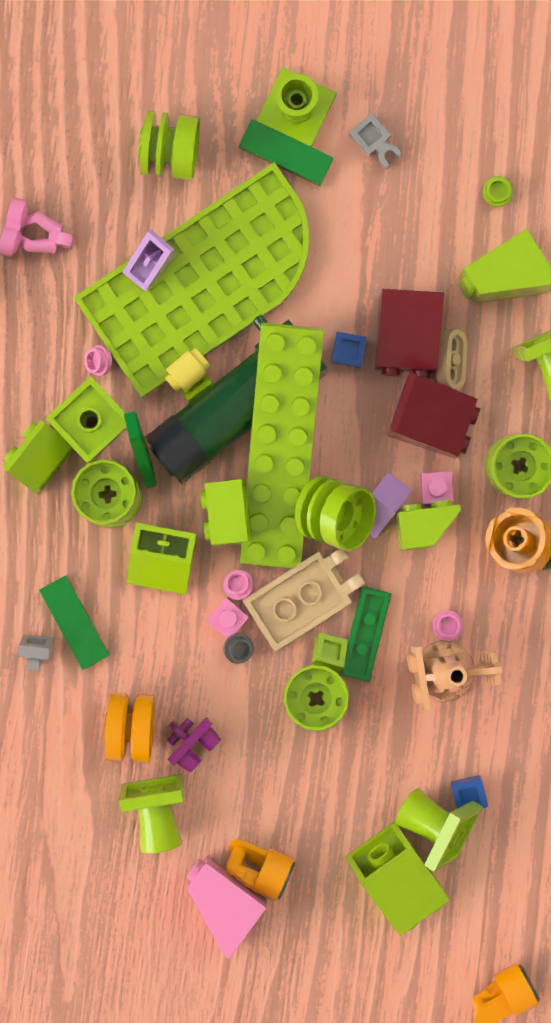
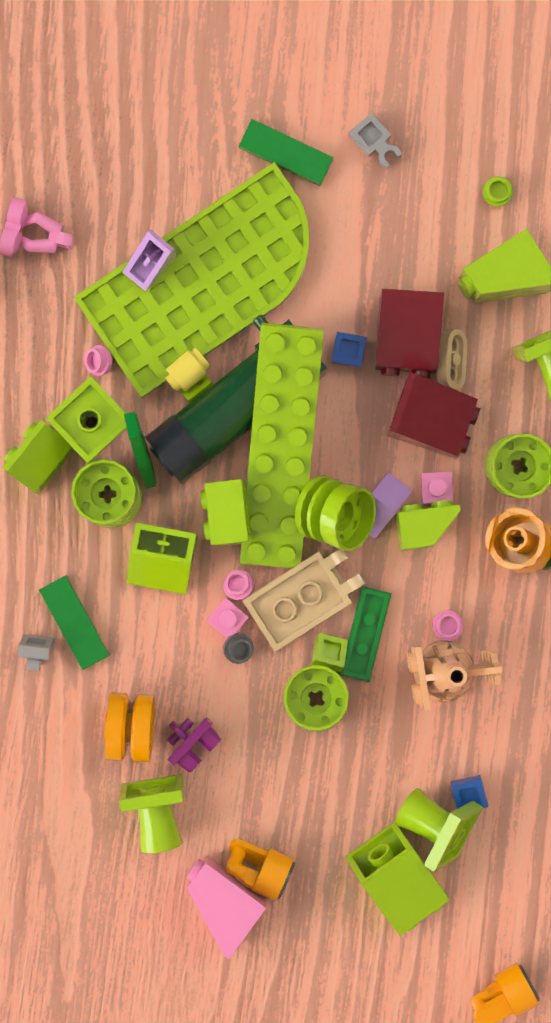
lime wheel [138,110,200,181] -> none
lime plant [257,67,337,147] -> none

